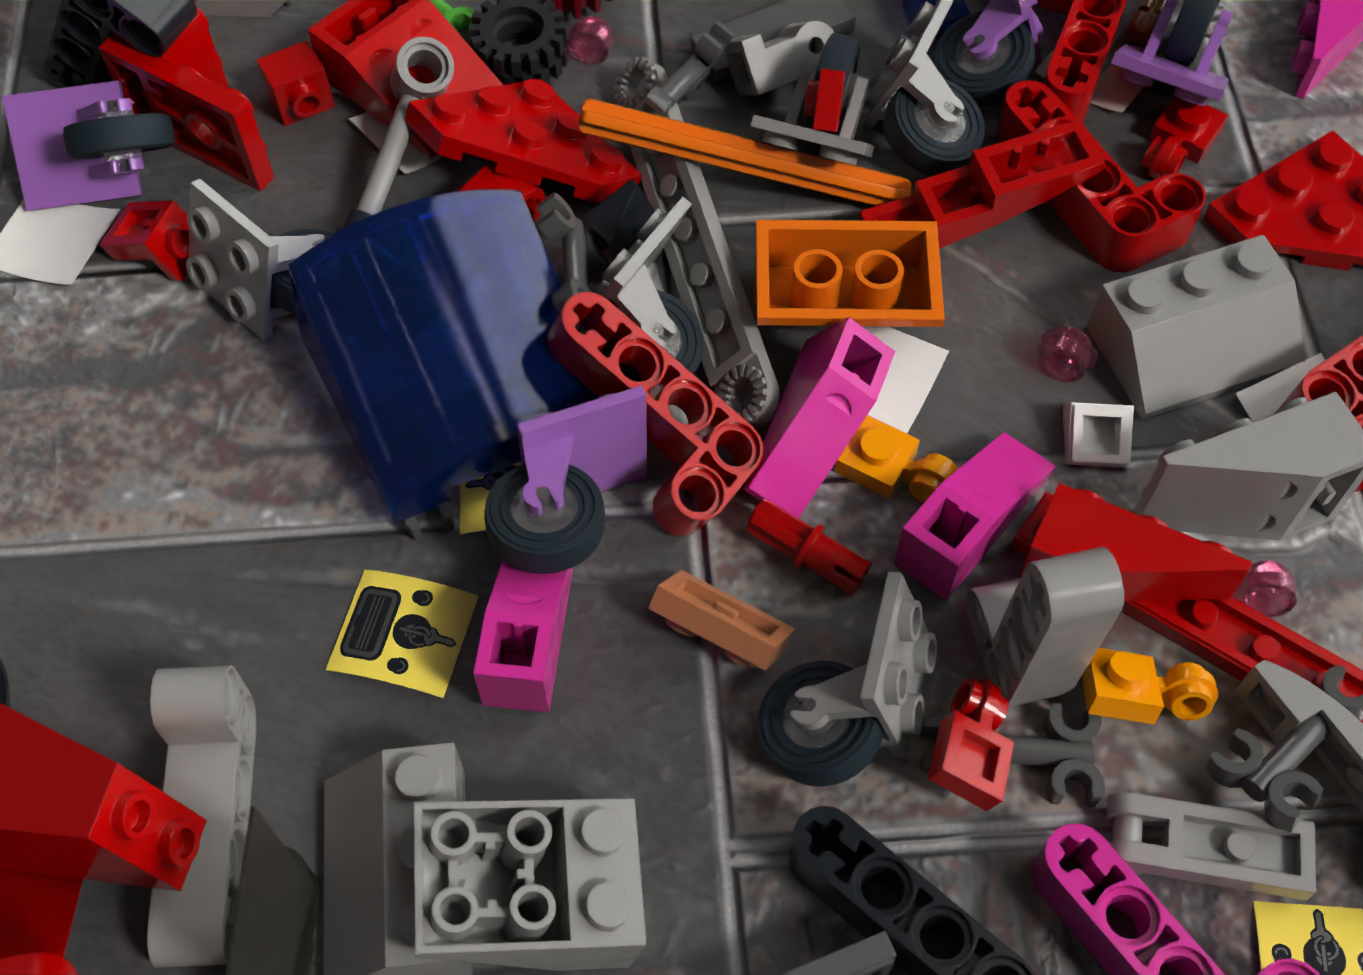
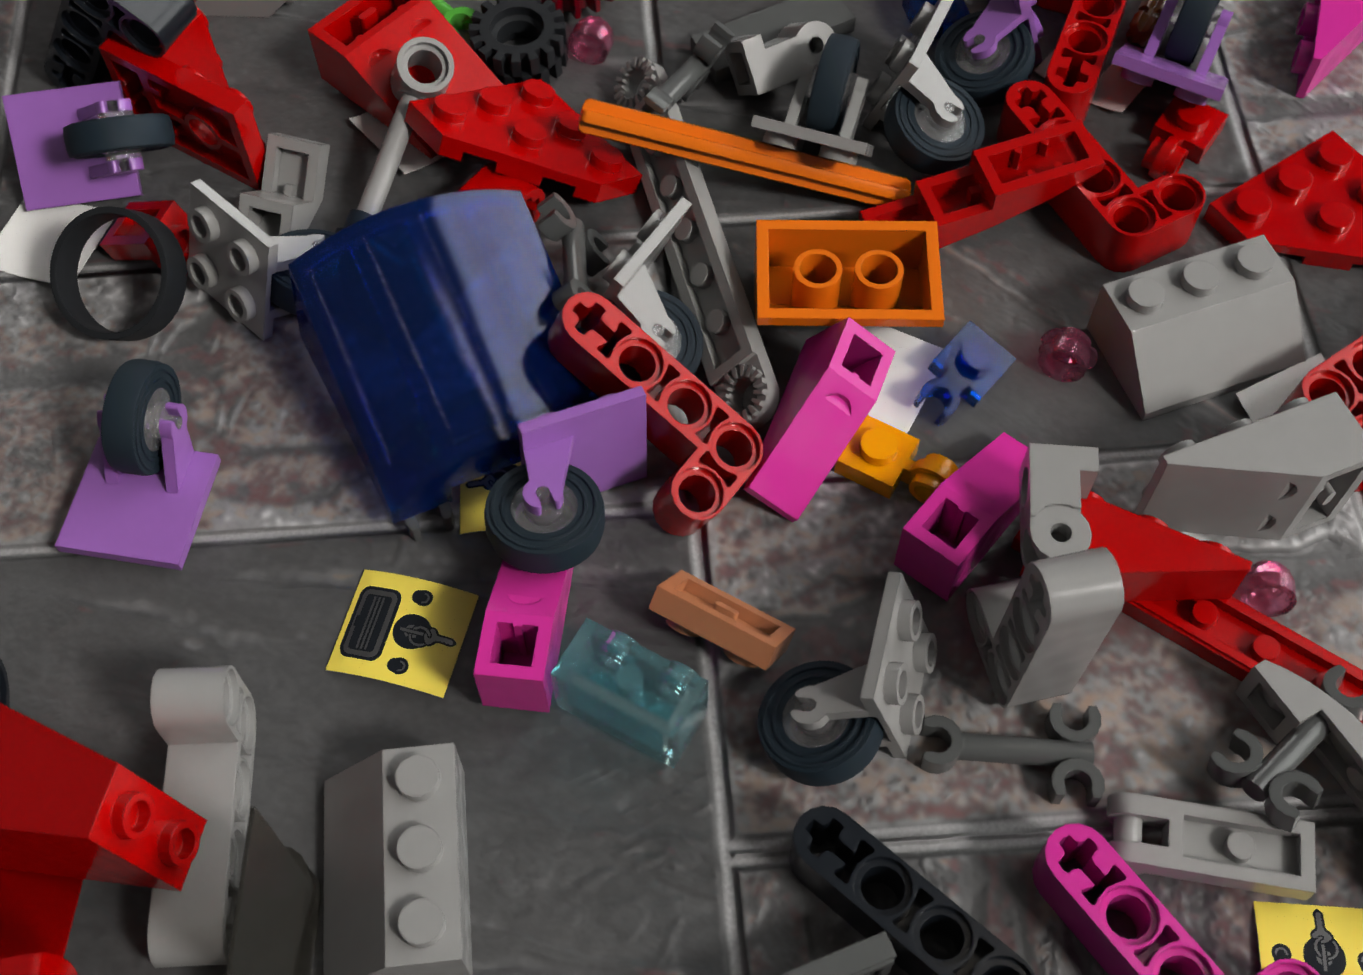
red plate [256,40,335,127] -> none
light grey slope [413,799,647,971] -> none
black slope [587,179,655,255] -> none
red axle [746,500,873,597] -> none
red plate [804,68,846,132] -> none
red plate [927,678,1014,811] -> none
white slope [1063,402,1134,468] -> none
light orange plate [1081,648,1218,725] -> none
none -> black tyre [50,206,187,341]
none -> medium lavender plate [55,359,221,570]
none -> light grey slope [238,133,330,236]
none -> clear light blue brick [550,618,708,768]
none -> clear blue plate [914,320,1016,426]
none -> light grey leg [1019,443,1099,567]

